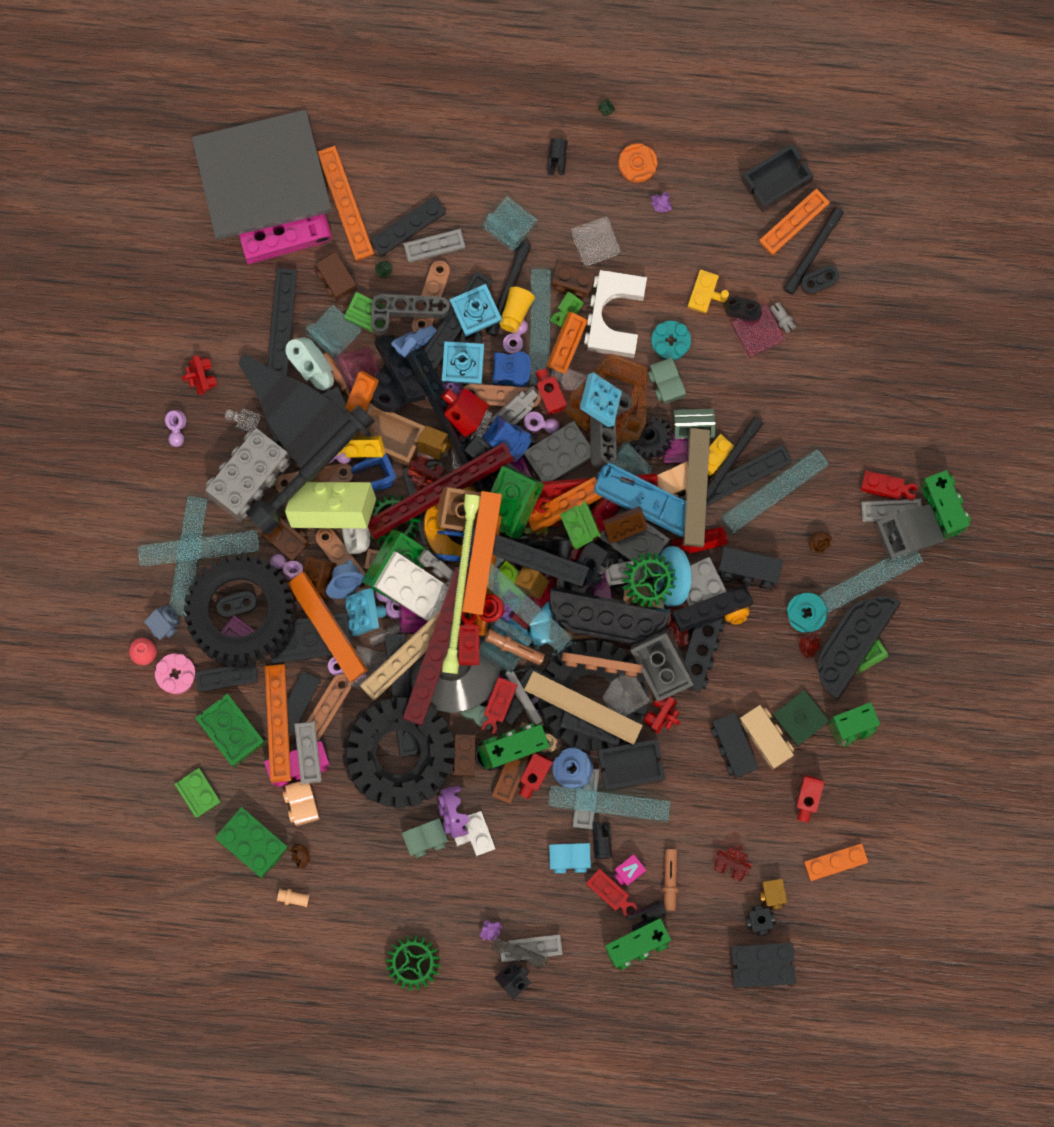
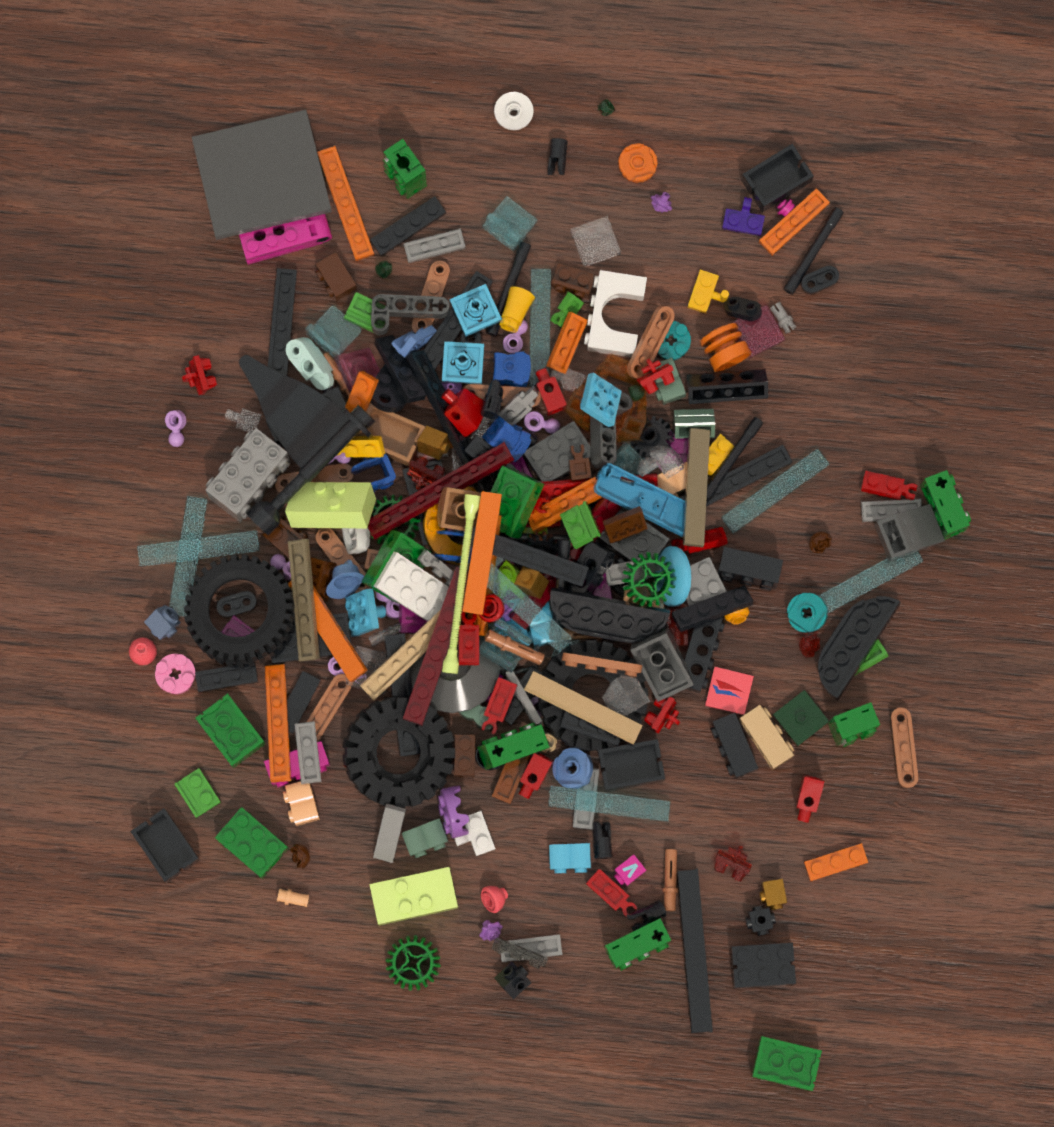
none -> black piece [130,808,200,883]
none -> dark tan tile [288,539,320,662]
none -> yellowish green brick [369,867,458,926]
none -> light grey tile [373,804,406,863]
none -> green piece [383,139,427,199]
none -> black hinge [481,379,503,419]
none -> coral brick [481,886,508,913]
none -> white dish [494,92,533,130]
none -> reddish brown plate [568,444,592,481]
none -> nougat plate [627,306,675,379]
none -> clear green hinge [628,384,645,402]
none -> red hips [636,359,675,394]
none -> clear brick [637,446,685,479]
none -> black tile [677,868,713,1033]
none -> black brick [686,369,768,404]
none -> orange wheel [699,323,752,372]
none -> coral tile [705,667,754,716]
none -> dark purple plate [722,197,765,236]
none -> green piece [751,1036,822,1091]
none -> dark pink plate [777,198,795,217]
none -> nougat plate [890,708,918,788]

